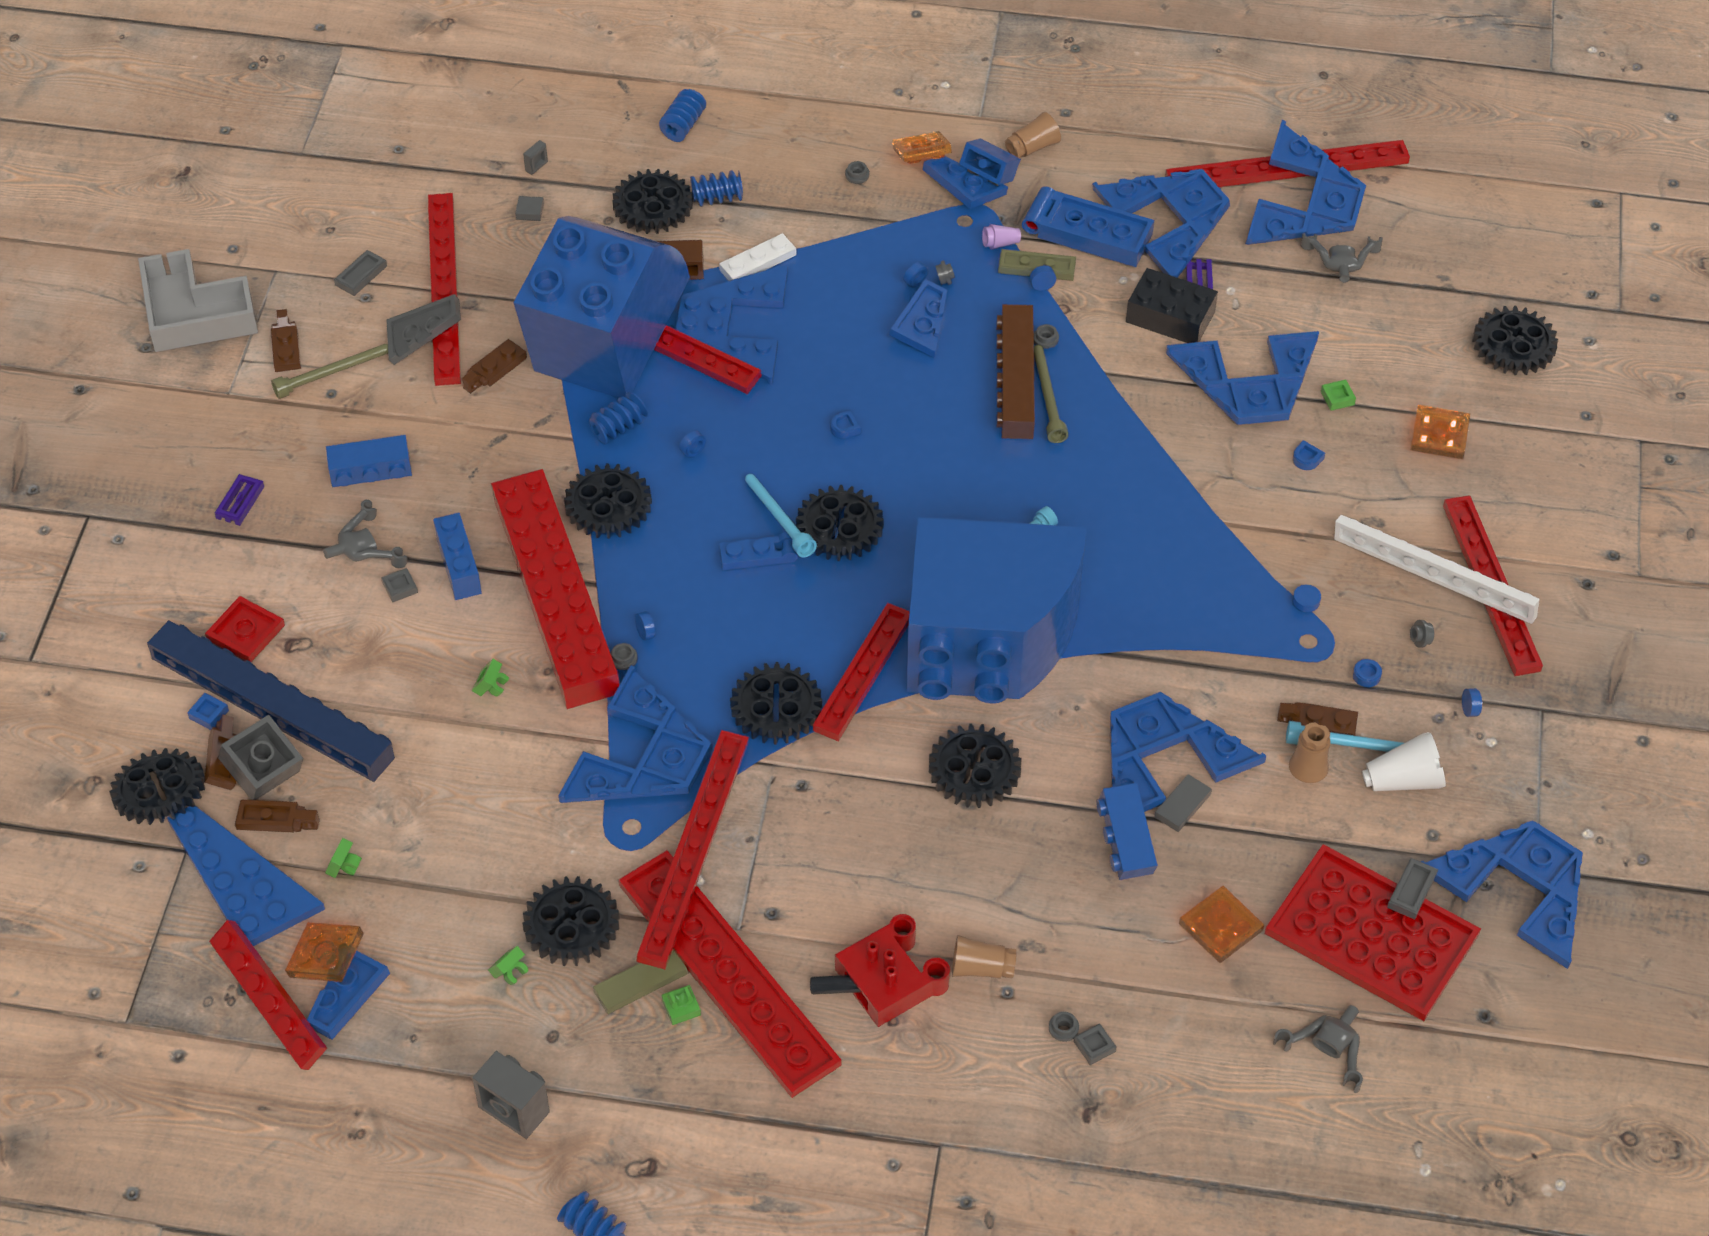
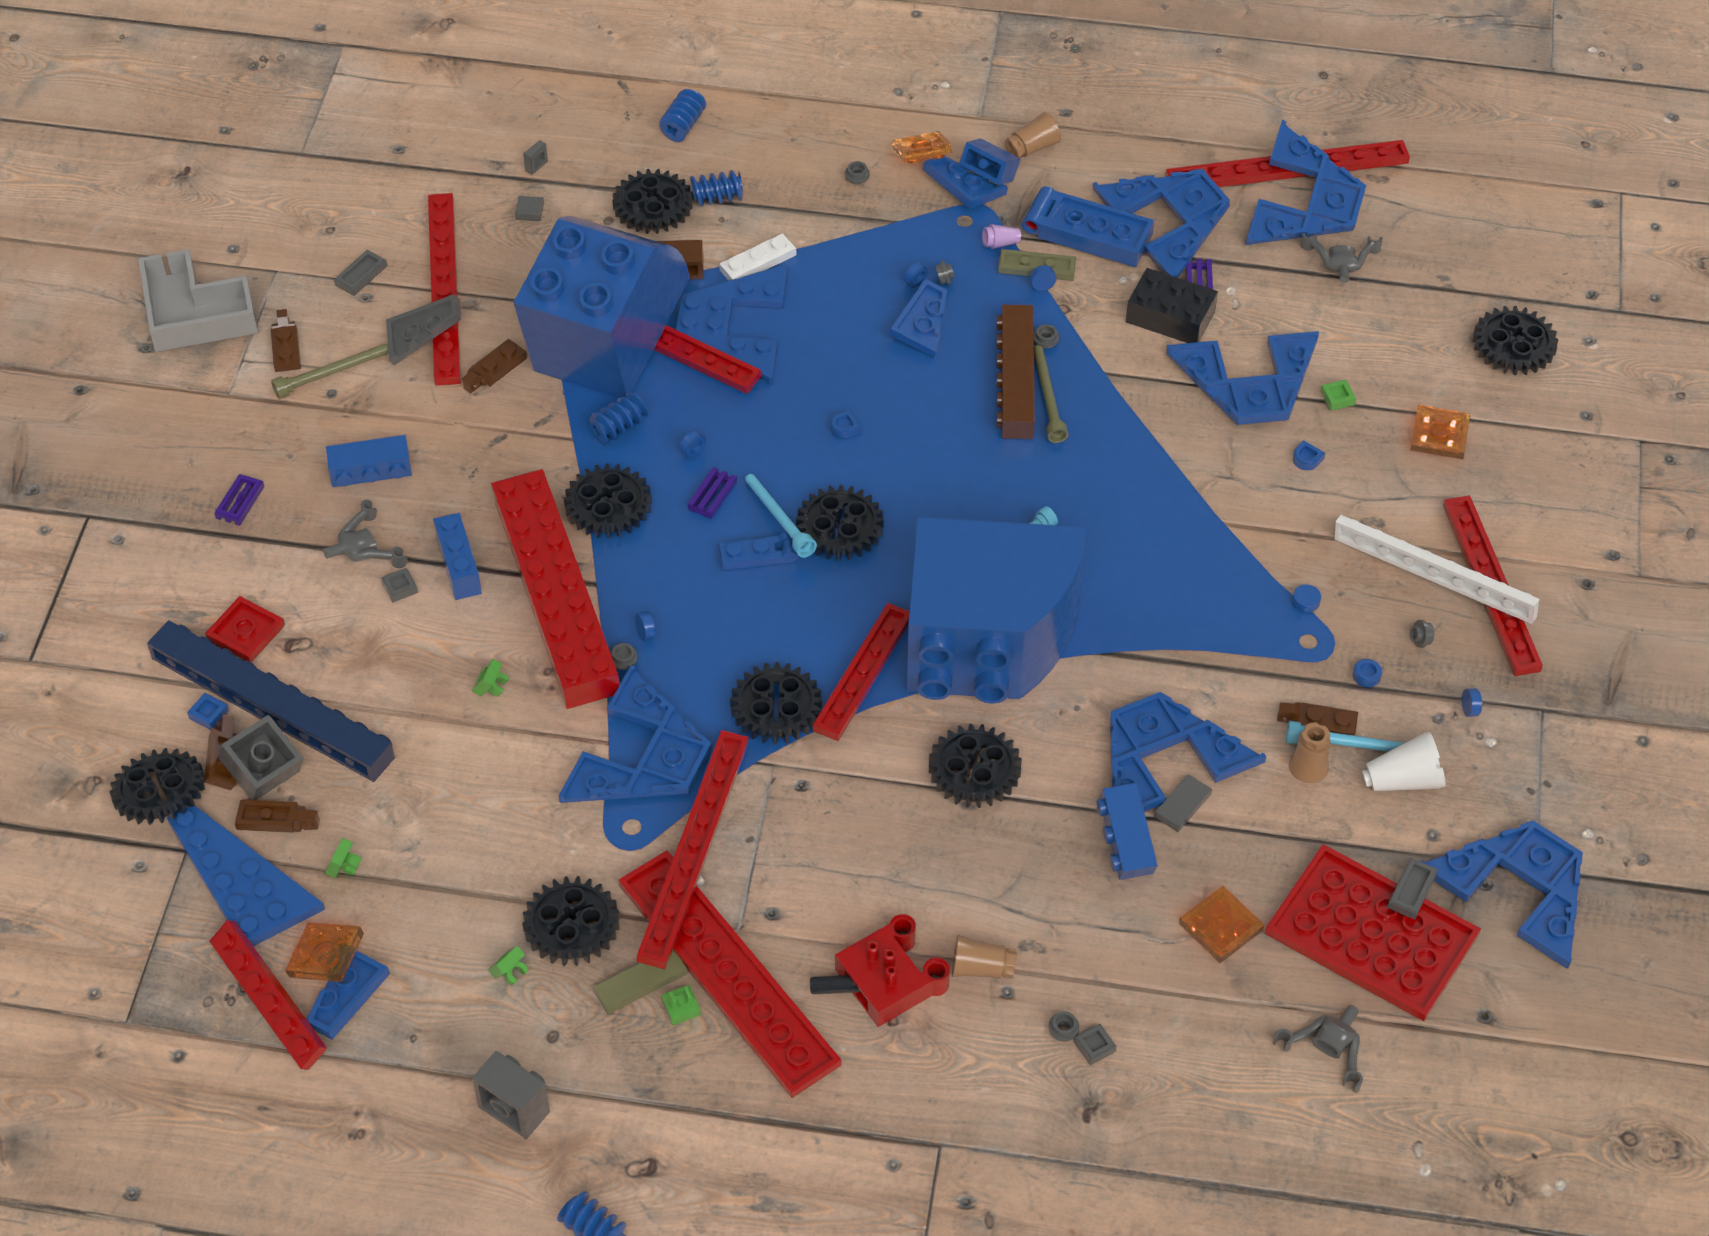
none -> dark purple tile [688,467,737,519]

